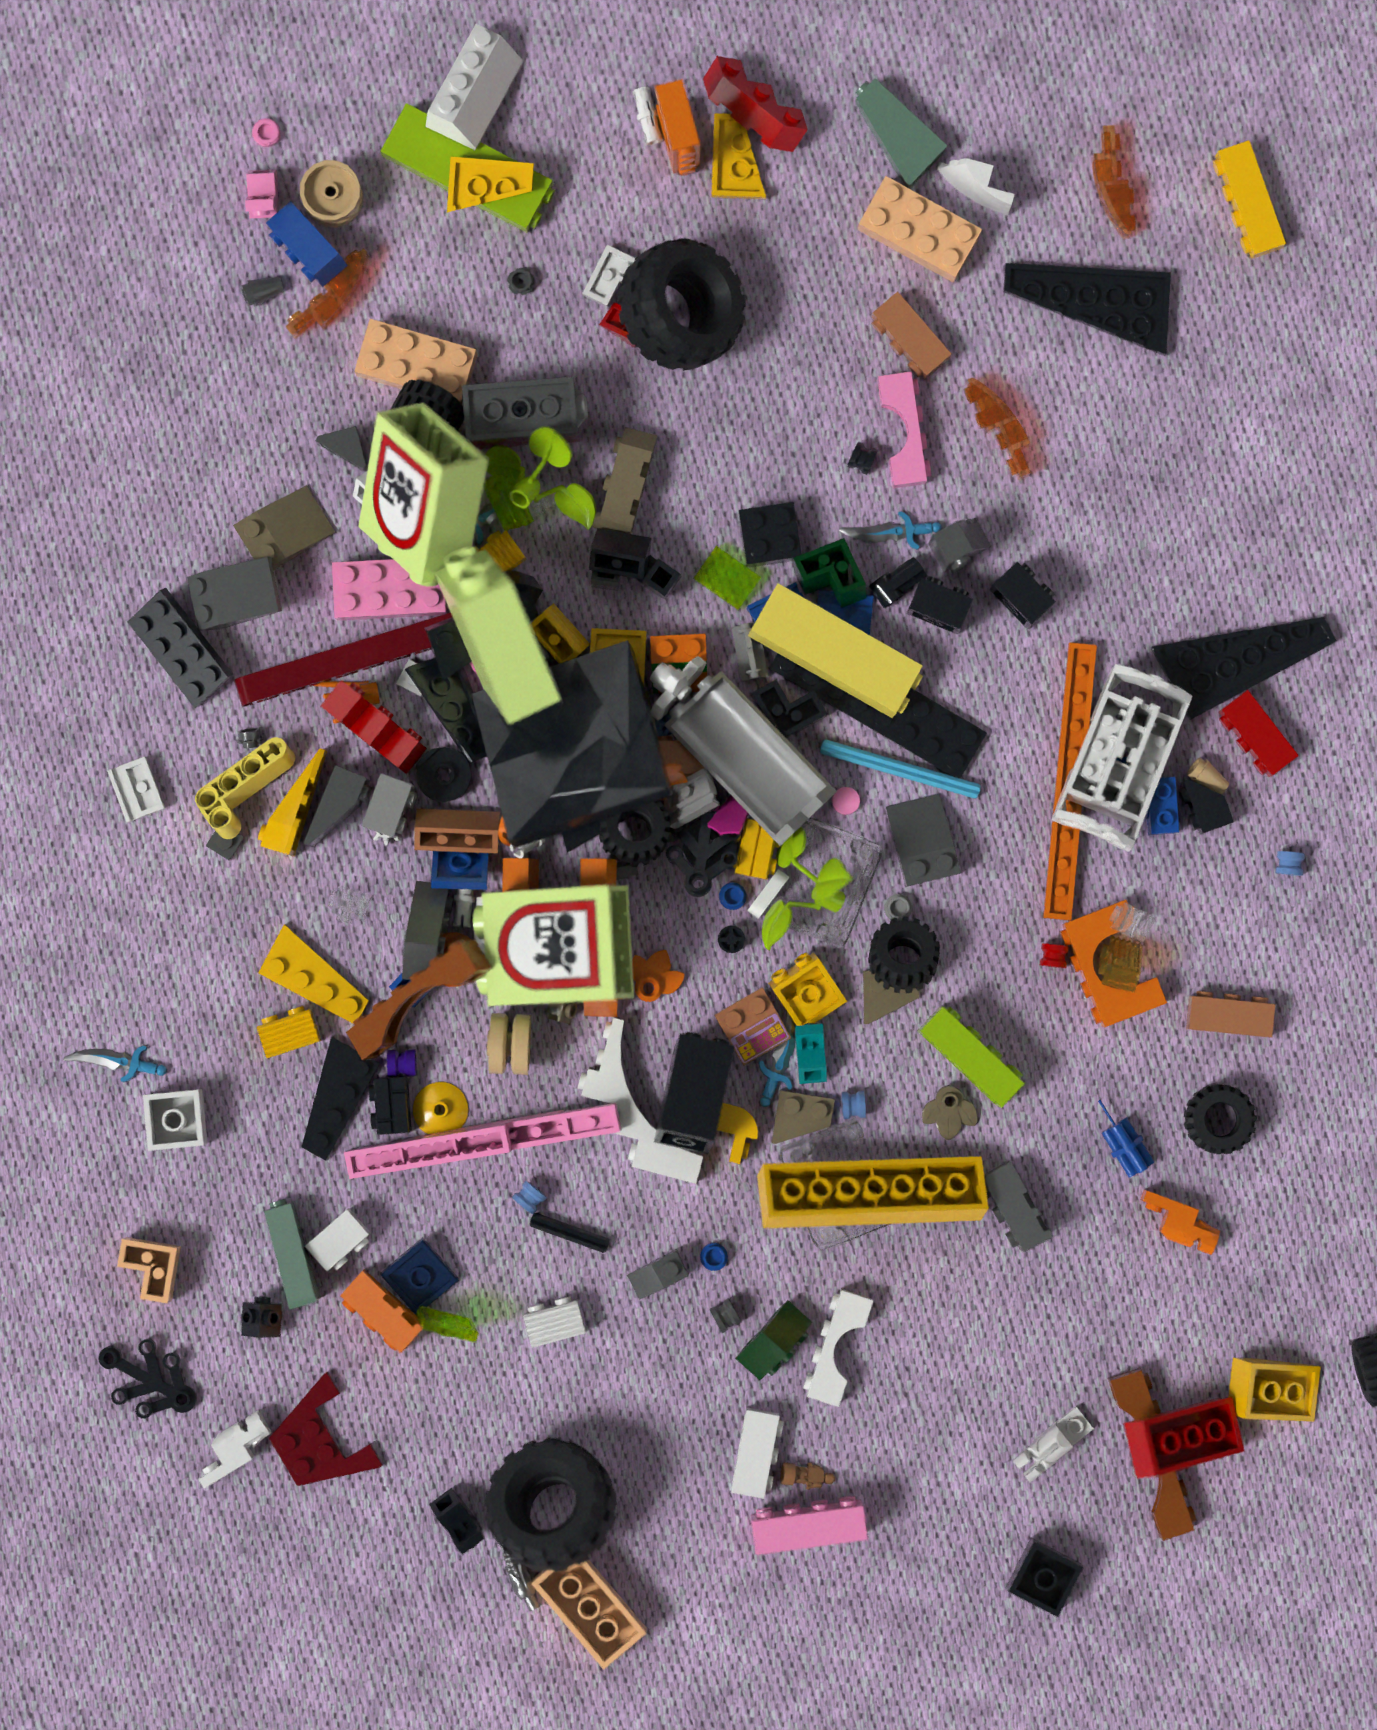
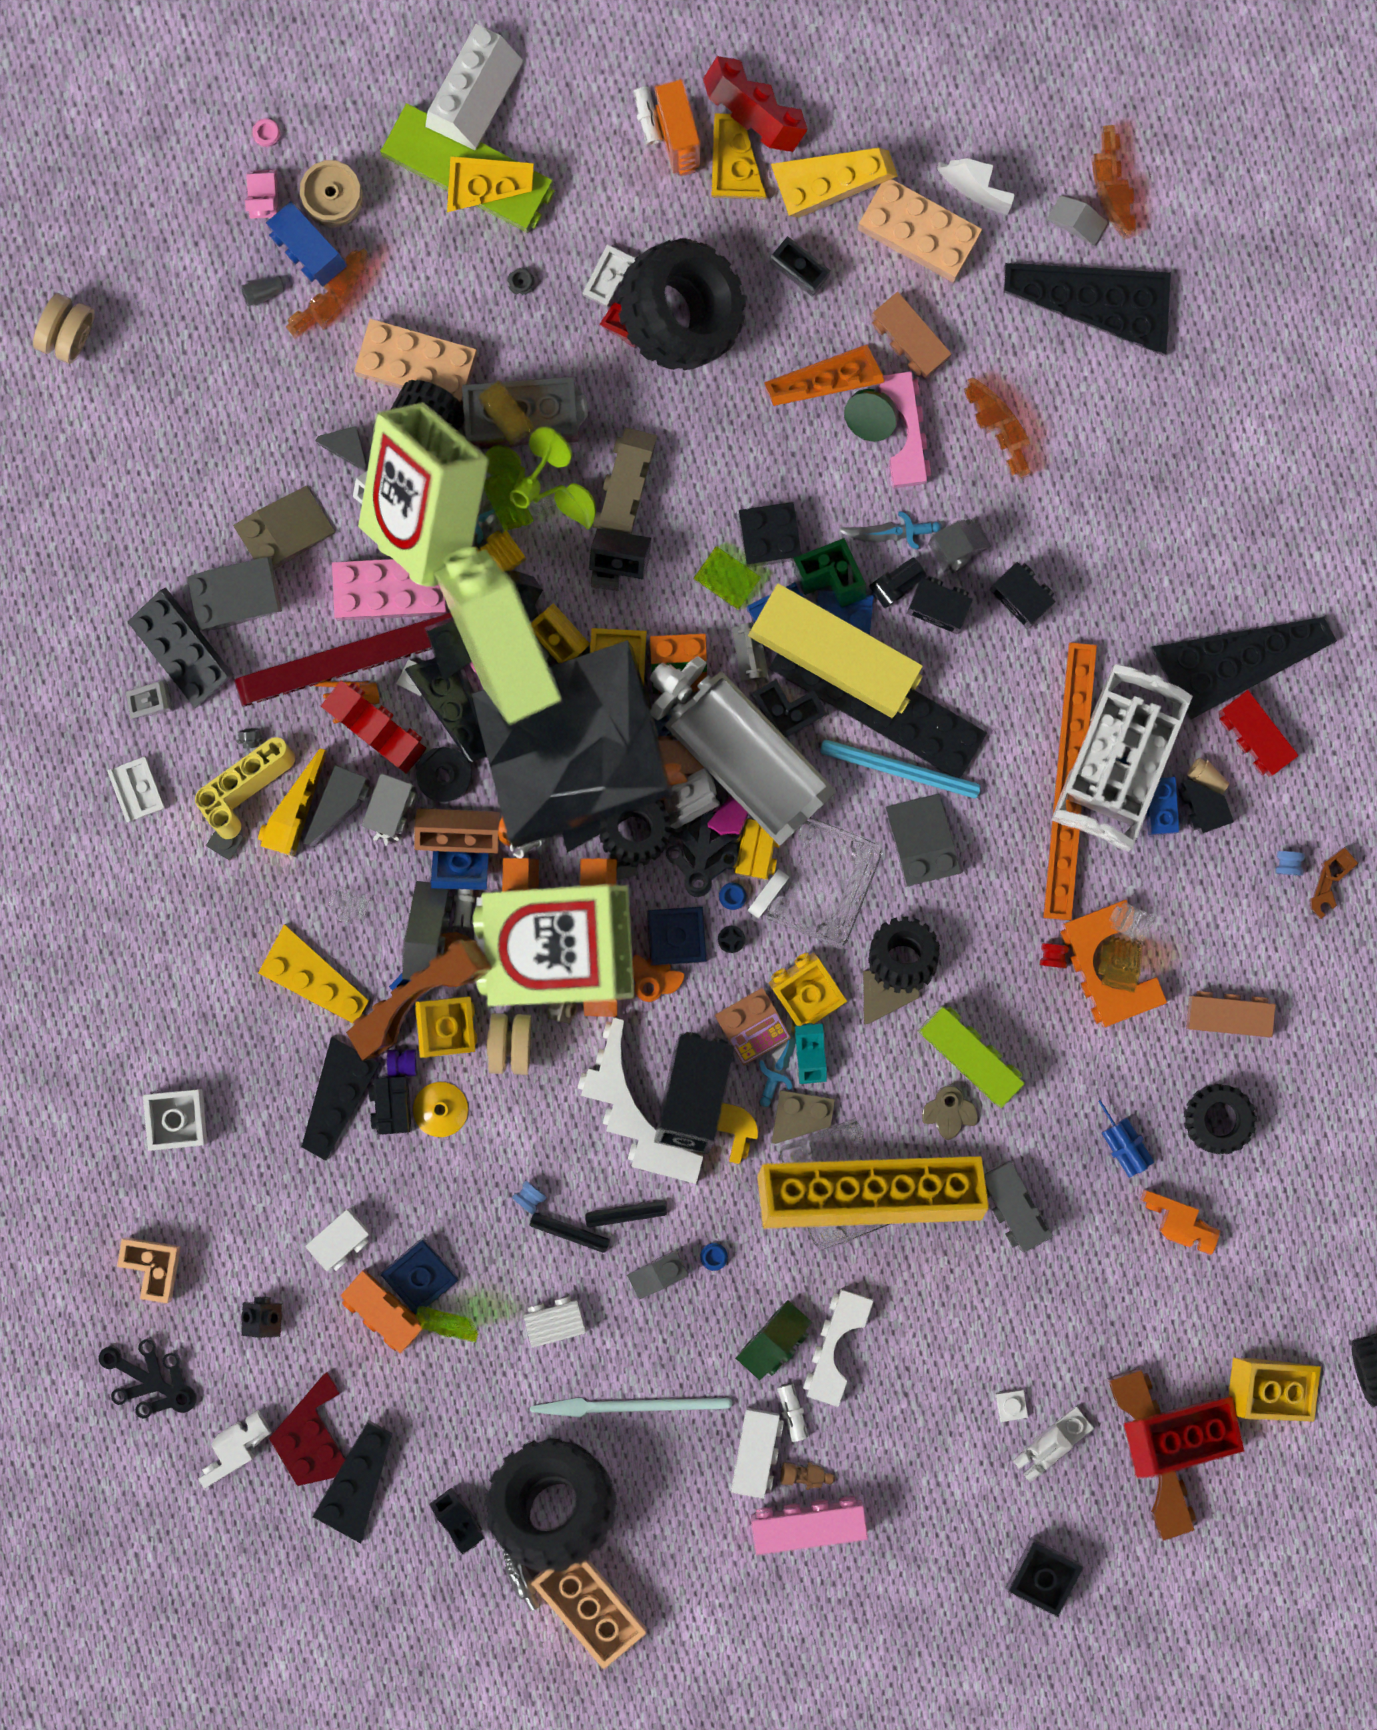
piece [63,1046,167,1082] -> none
yellow brick [256,1006,321,1058] -> none
sand green slope [264,1199,321,1310] -> none
bright pink slope [344,1103,622,1179] -> none
black brick [634,555,682,599] -> none
dark grey wheel [709,1298,742,1333] -> none
lime plant [762,826,853,951] -> none
bright pink tile [832,787,860,815] -> none
medium blue wheel [842,1091,866,1119] -> none
black wheel [847,441,878,475] -> none
sand green slope [855,78,947,189] -> none
light grey plate [884,894,912,921] -> none
yellow brick [1213,140,1286,259] -> none
none -> tan wheel [33,293,95,364]
none -> light grey slope [125,681,173,719]
none -> black wing [312,1420,392,1544]
none -> yellow plate [415,997,477,1058]
none -> clear yellow brick [478,380,534,445]
none -> light aqua piece [530,1398,733,1418]
none -> black axle [585,1201,667,1228]
none -> dark blue plate [647,907,707,966]
none -> orange wing [764,344,885,406]
none -> black brick [770,236,831,297]
none -> yellow wedge [771,148,898,218]
none -> white pin [777,1383,809,1442]
none -> dark green tile [844,388,899,442]
none -> white plate [996,1389,1028,1422]
none -> light grey slope [1046,195,1108,246]
none -> dark orange piece [1310,847,1358,919]

